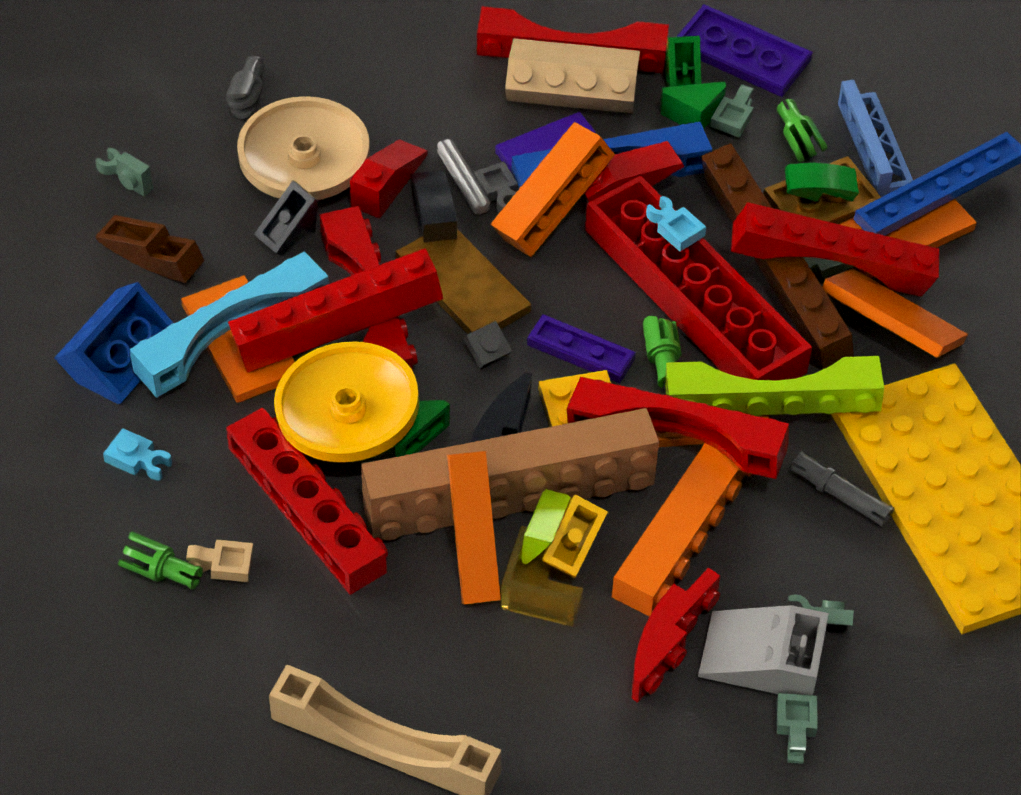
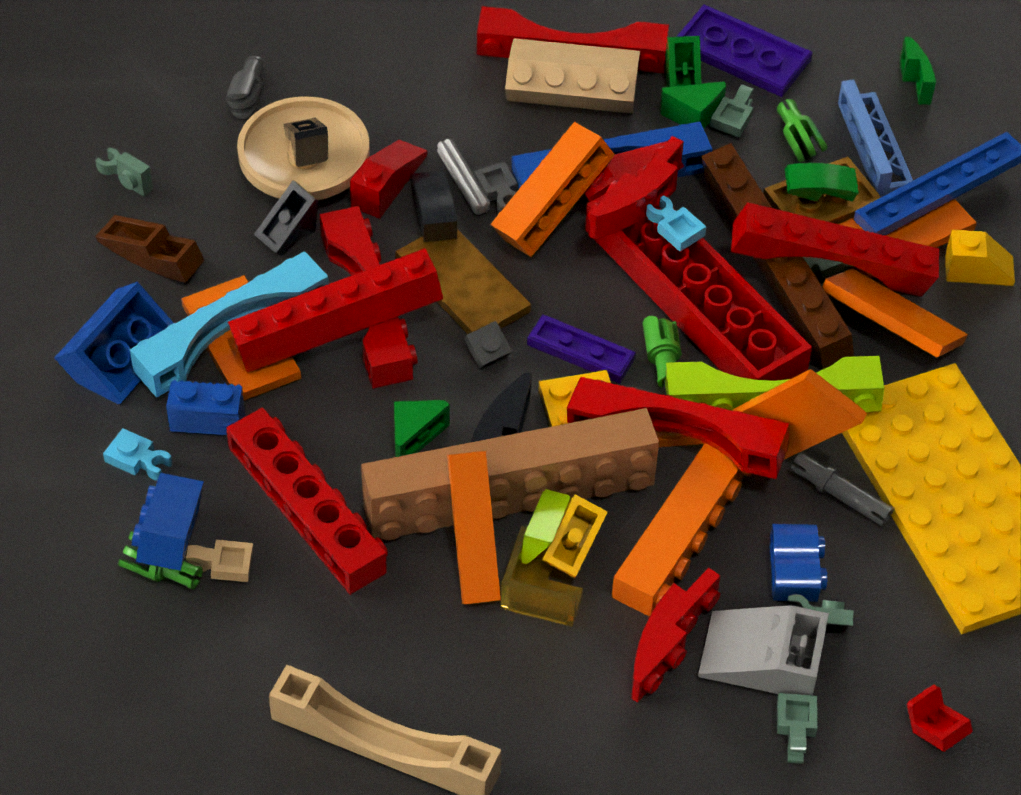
yellow dish [274,341,419,462] -> none
dark purple tile [495,112,596,172] -> none
none -> blue brick [131,473,204,571]
none -> blue brick [166,380,245,435]
none -> black slope [283,118,328,167]
none -> red slope [587,136,684,239]
none -> orange tile [732,369,867,460]
none -> blue brick [770,524,827,602]
none -> green slope [900,37,936,105]
none -> red bracket [907,684,973,752]
none -> yellow slope [945,230,1015,286]

